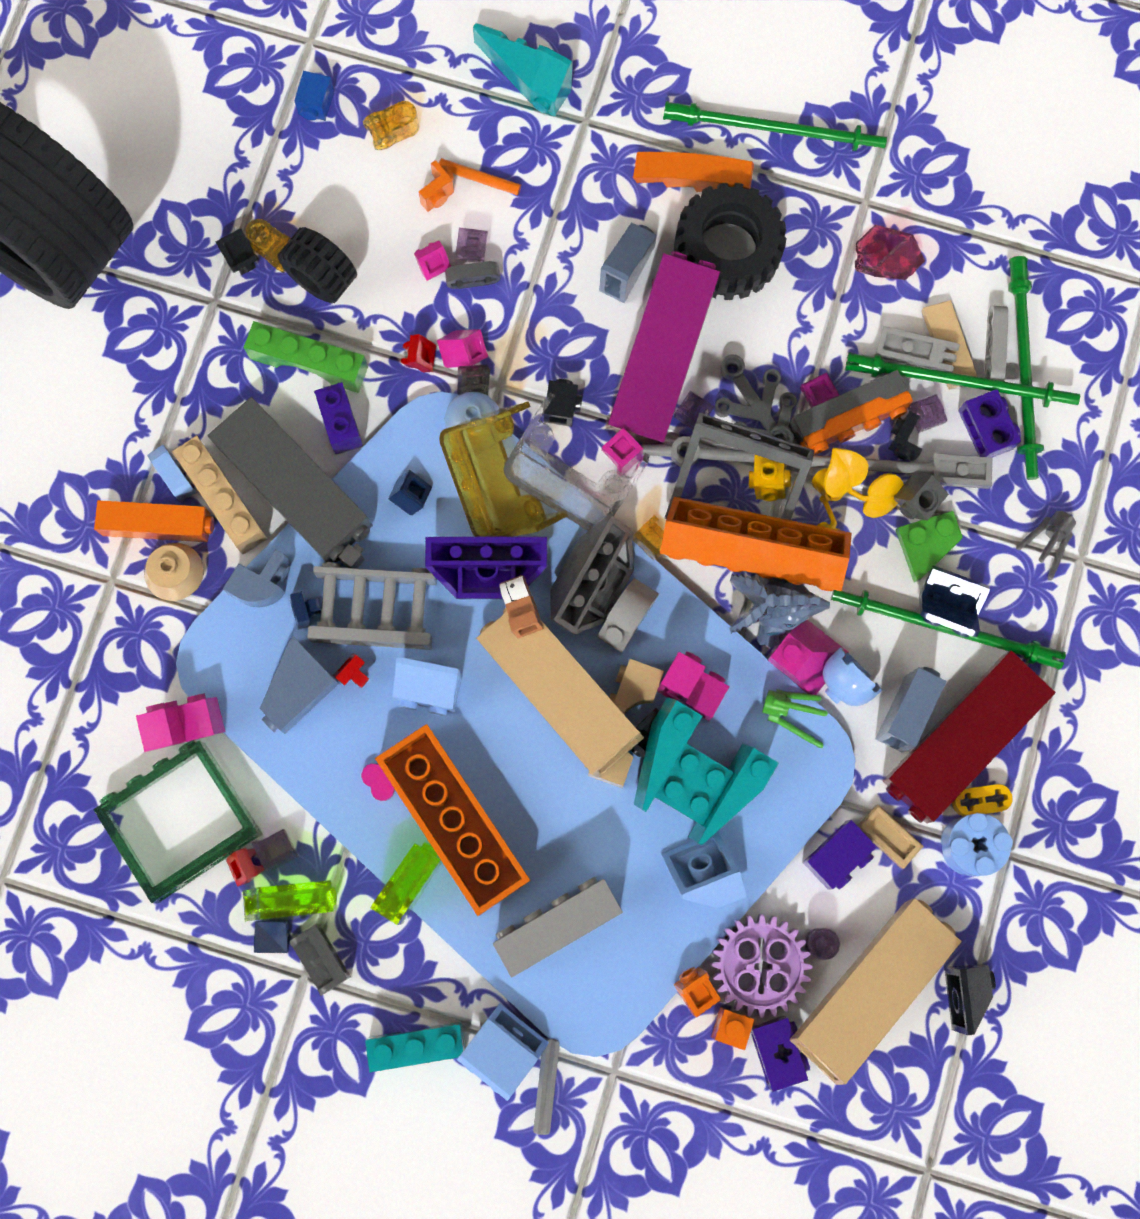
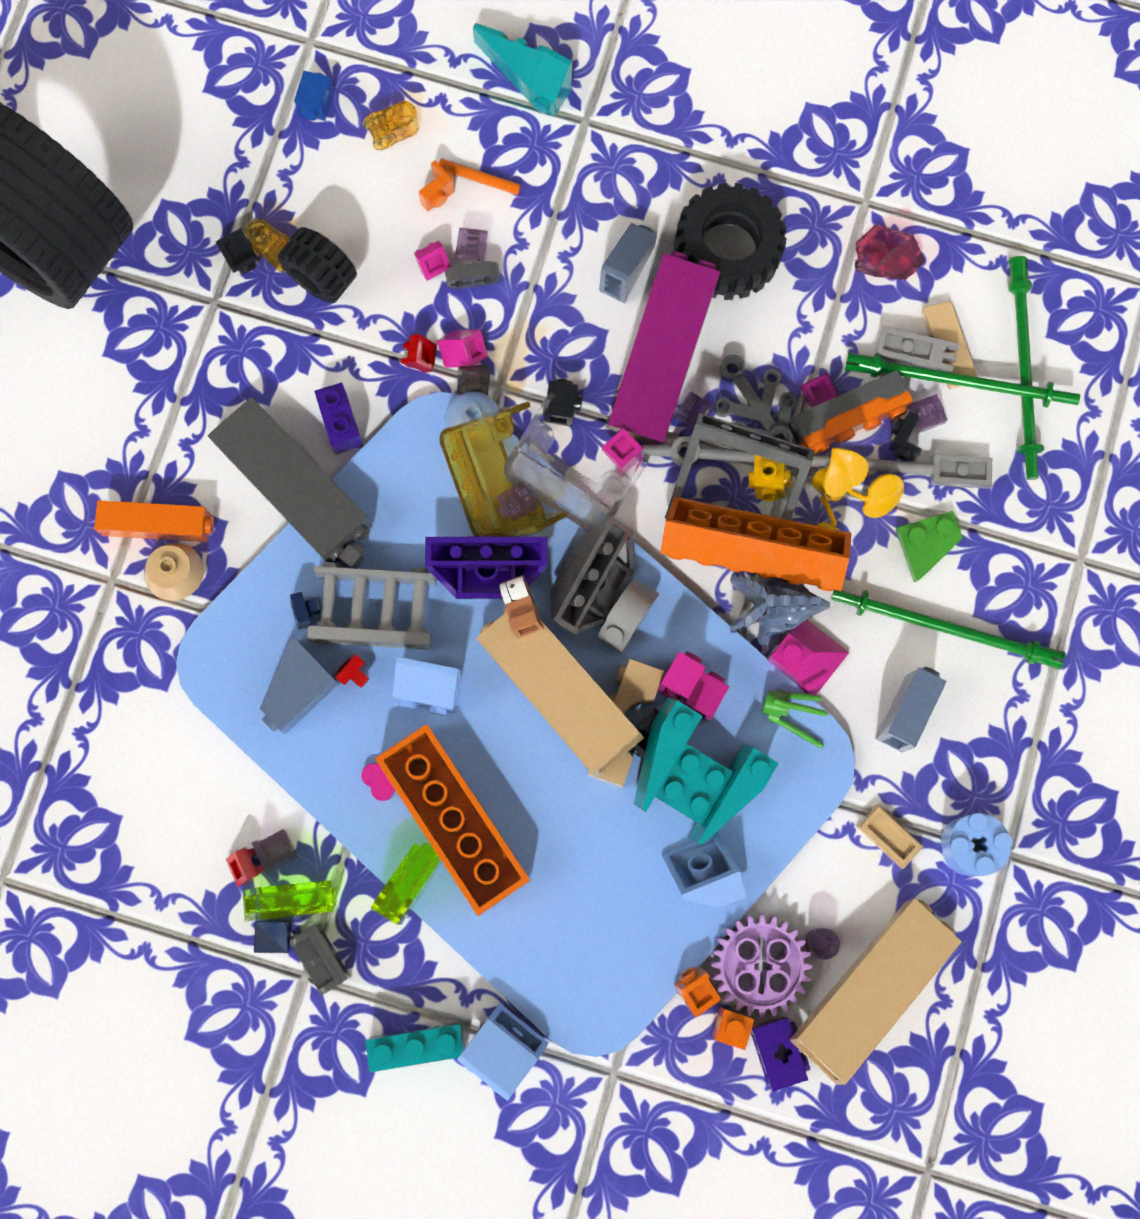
clear green window [93,740,263,903] -> none
dark pink brick [136,693,225,752] -> none
light blue piece [147,445,196,502] -> none
tan arch [172,435,268,554] -> none
sand blue brick [223,549,290,607] -> none
bright green arch [243,321,368,393] -> none
dark blue slope [388,469,432,515] -> none
light grey brick [492,877,623,978] -> none
light grey axle [533,1038,560,1135] -> none
orange slope [633,152,754,192] -> none
clear yellow panel [633,515,664,561] -> none
green bar [663,101,887,152] -> none
dark purple brick [802,820,877,890] -> none
light blue cylinder [823,647,883,707] -> none
dark red brick [883,651,1056,824] -> none
dark grey brick [894,472,949,521] -> none
dark blue bracket [919,565,990,637] -> none
black slope [944,964,996,1035] -> none
yellow beam [952,784,1012,816] -> none
dark purple brick [958,389,1021,458] -> none
light grey beam [984,305,1008,381] -> none
flat silver plant [1016,511,1076,581] -> none
none -> tile [497,481,539,521]

